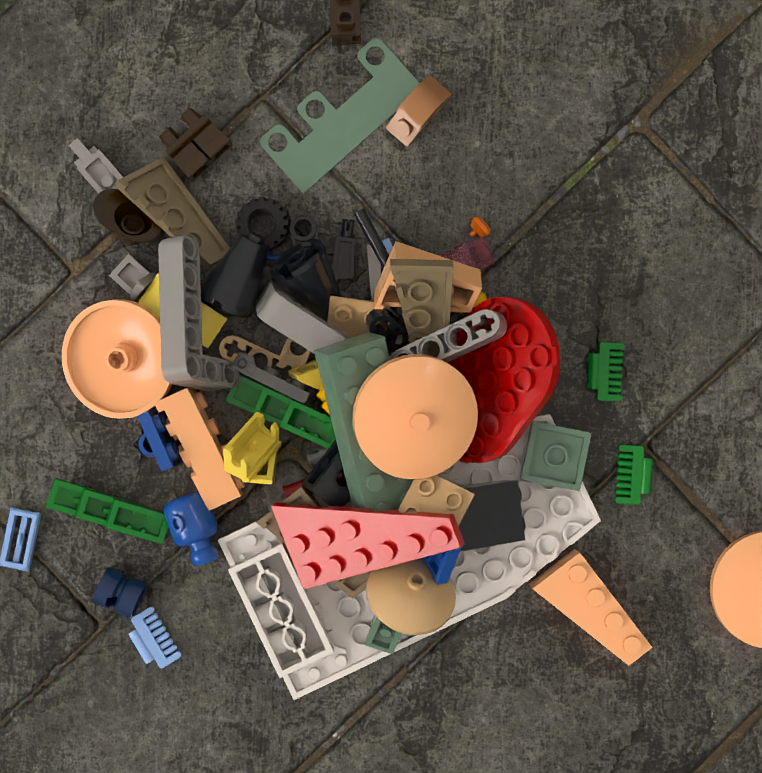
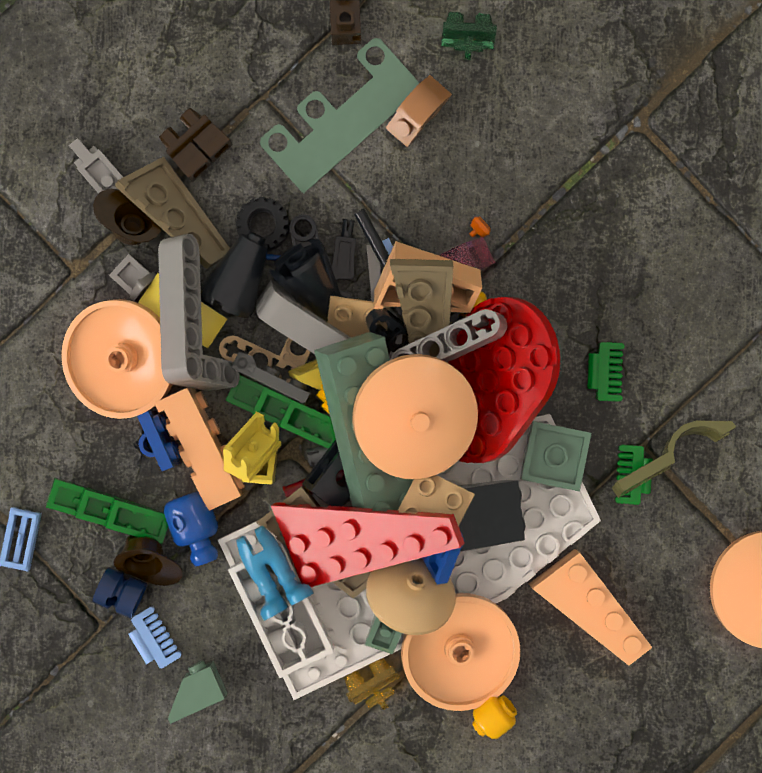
none -> dark brown piece [114,535,183,586]
none -> sand green slope [168,660,228,724]
none -> dark azure piece [236,525,314,621]
none -> clear yellow hips [344,658,400,710]
none -> light nougat dish [401,593,520,711]
none -> clear green hips [441,12,497,60]
none -> yellow head [472,695,517,739]
none -> olive piece [612,420,736,498]

